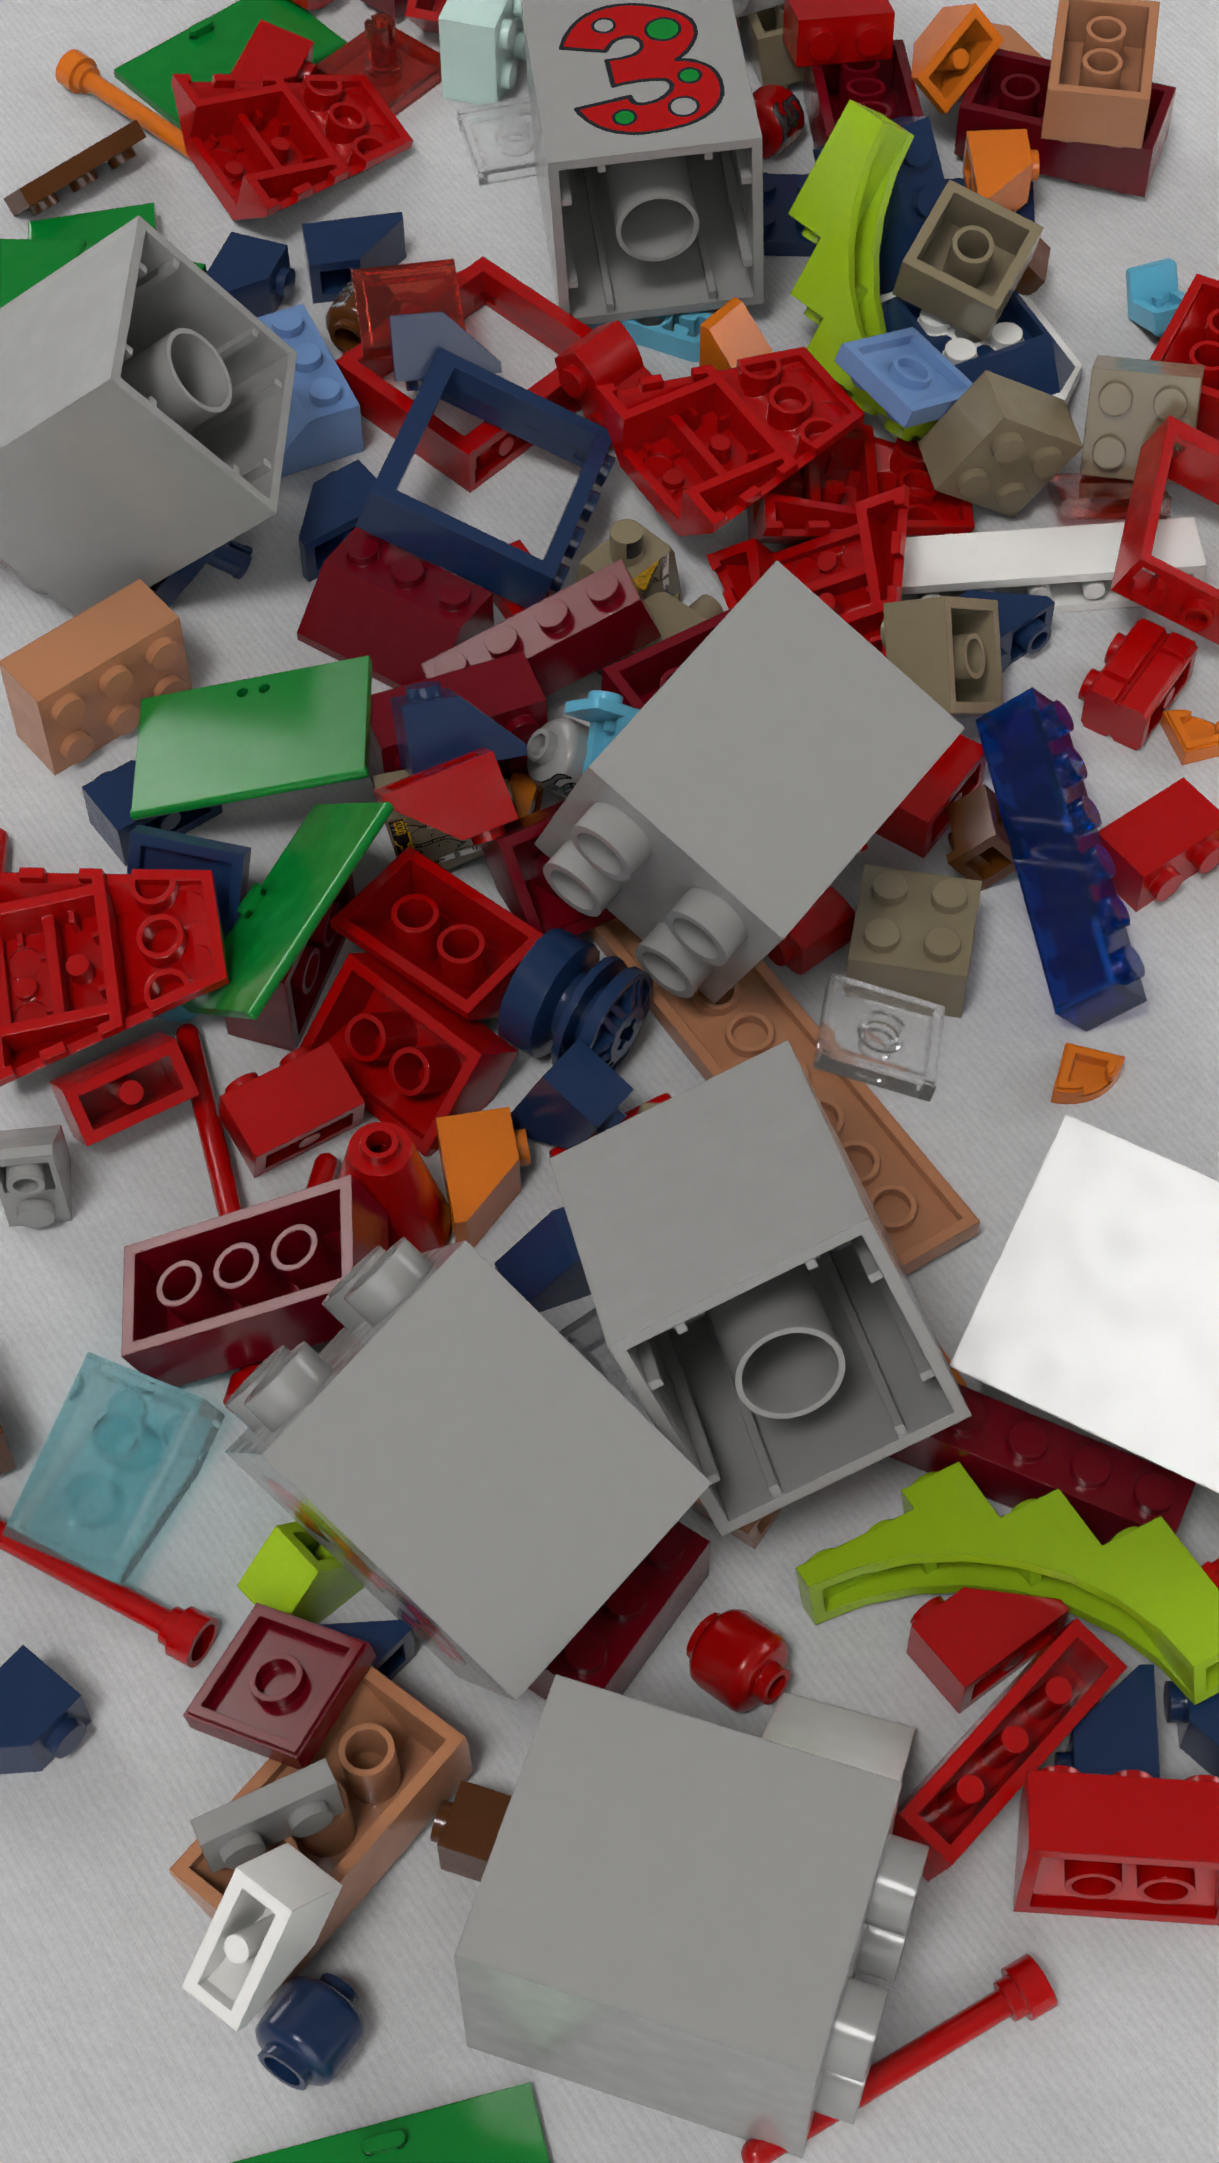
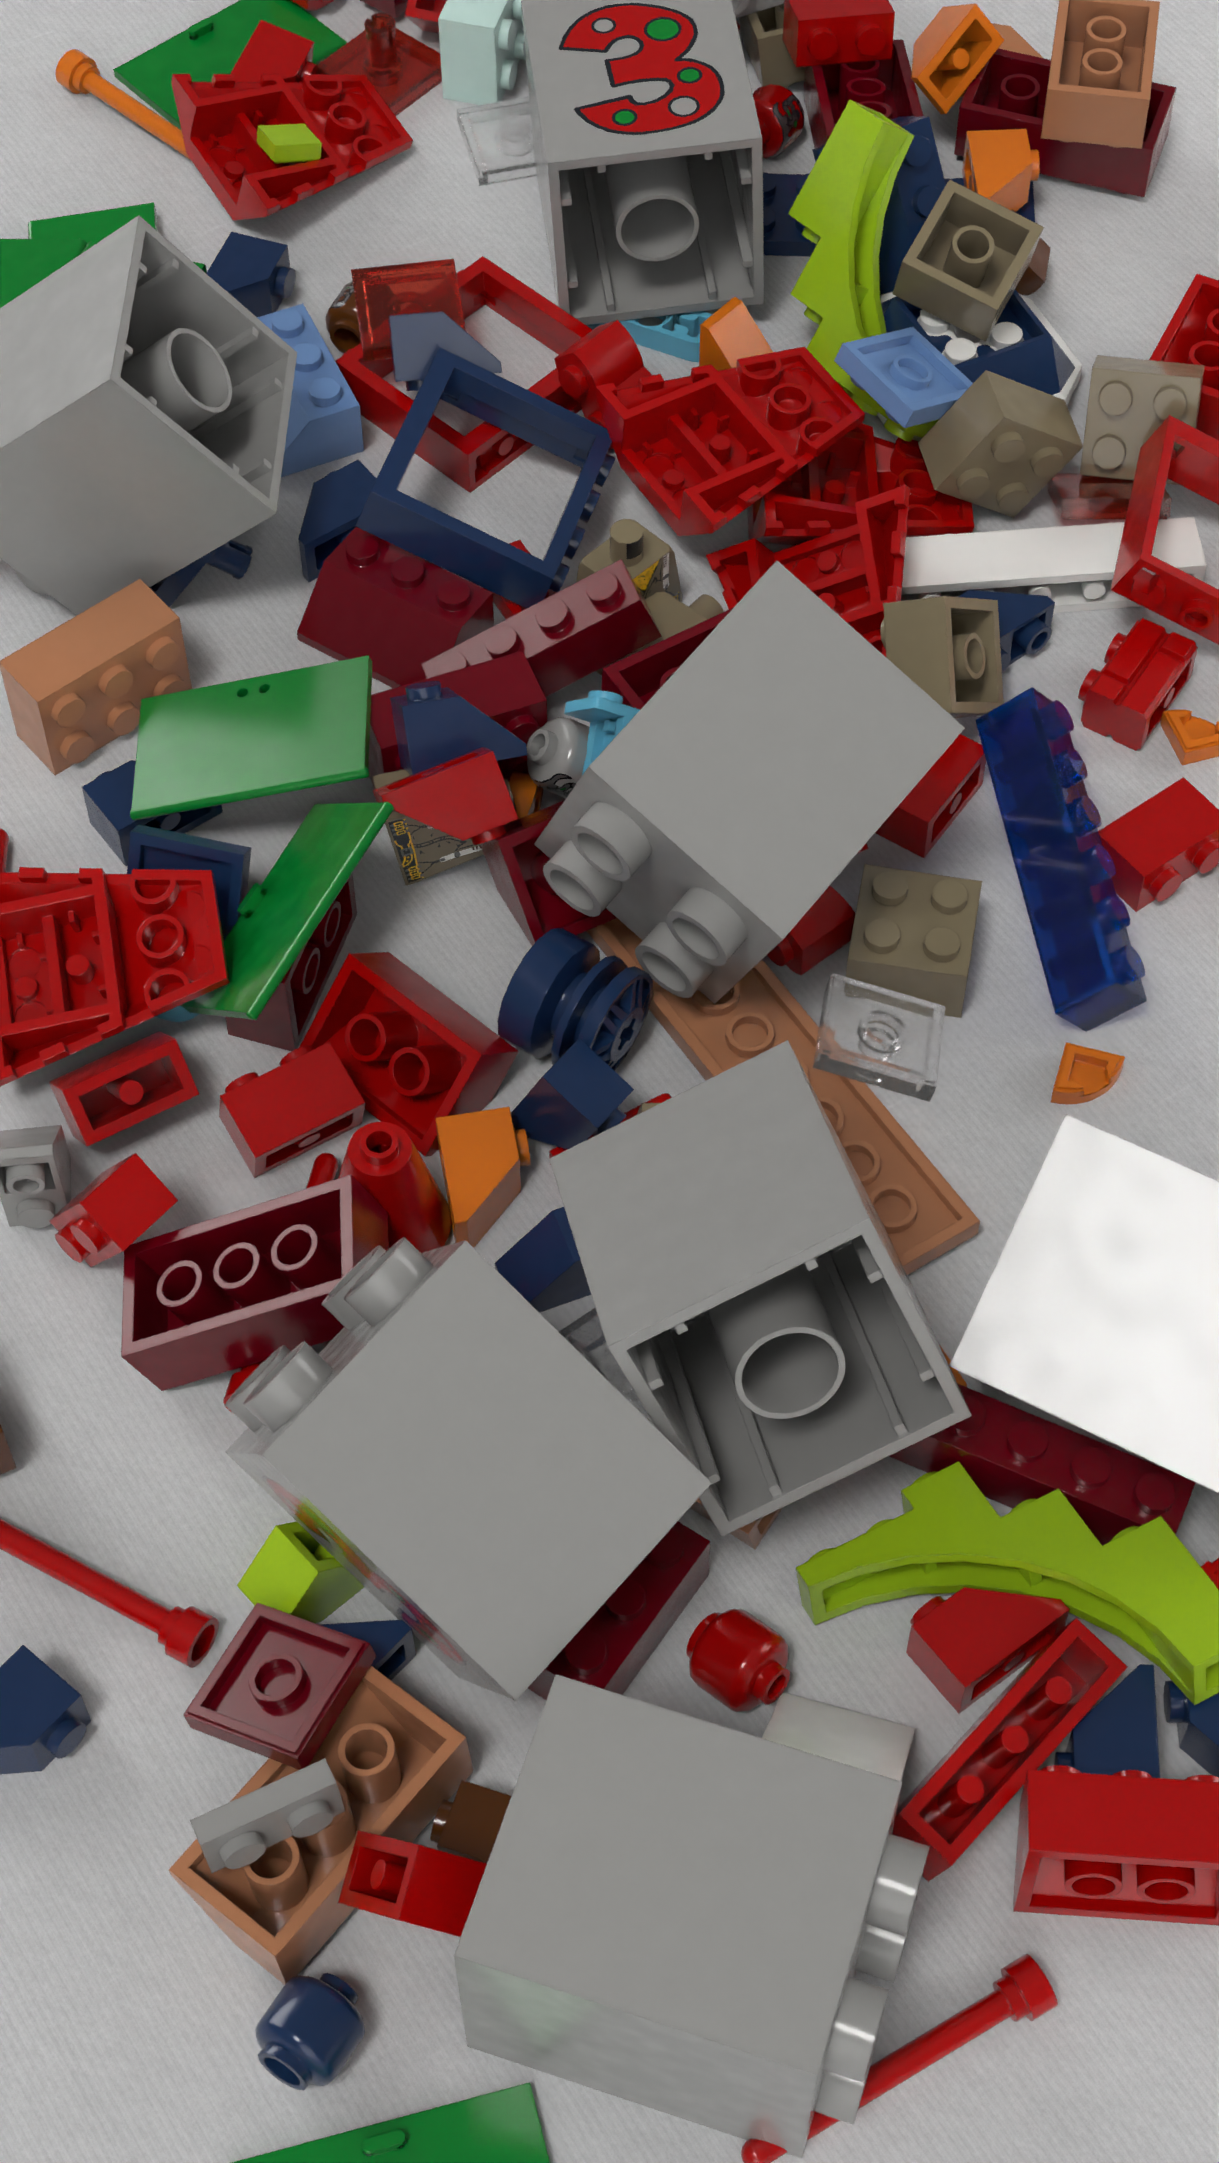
clear light blue slope [2,1352,225,1586] -> none
reddish brown plate [4,119,147,216] -> none
red piece [176,1023,242,1217] -> none
white slope [182,1842,343,2032] -> none
dark blue slope [302,212,406,304] -> none
red slope [330,846,544,1021] -> none
reddish brown brick [946,784,1029,891] -> none
medium azure bracket [1126,258,1185,337] -> none
none -> red brick [49,1153,178,1267]
none -> lime tile [257,124,322,163]
none -> red brick [338,1830,487,1937]

